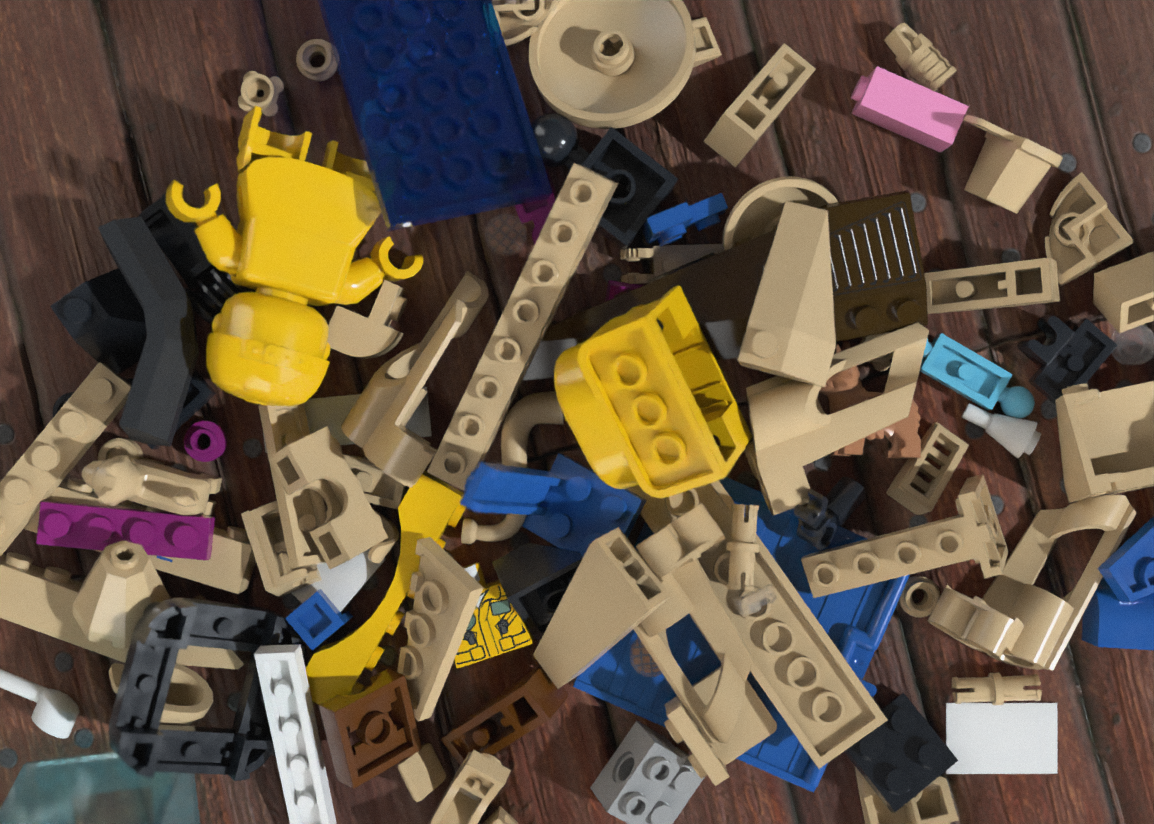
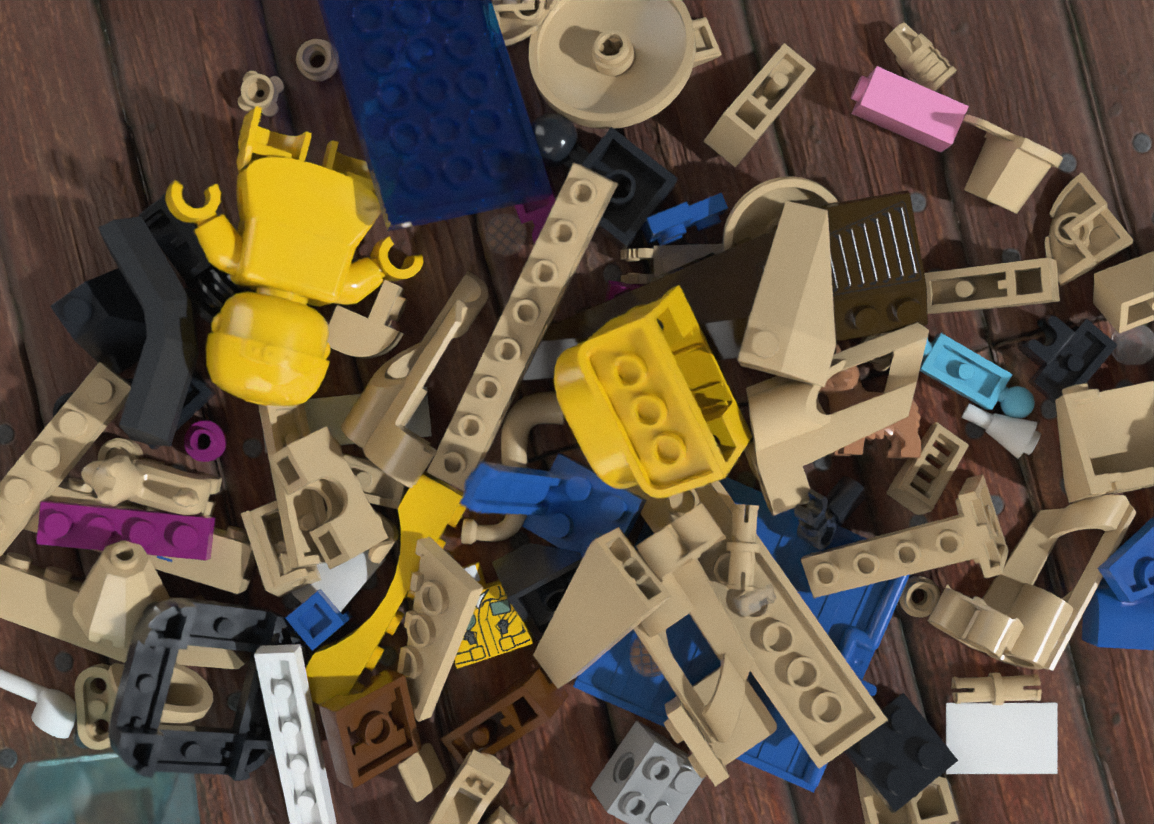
none -> tan plate [75,664,117,750]

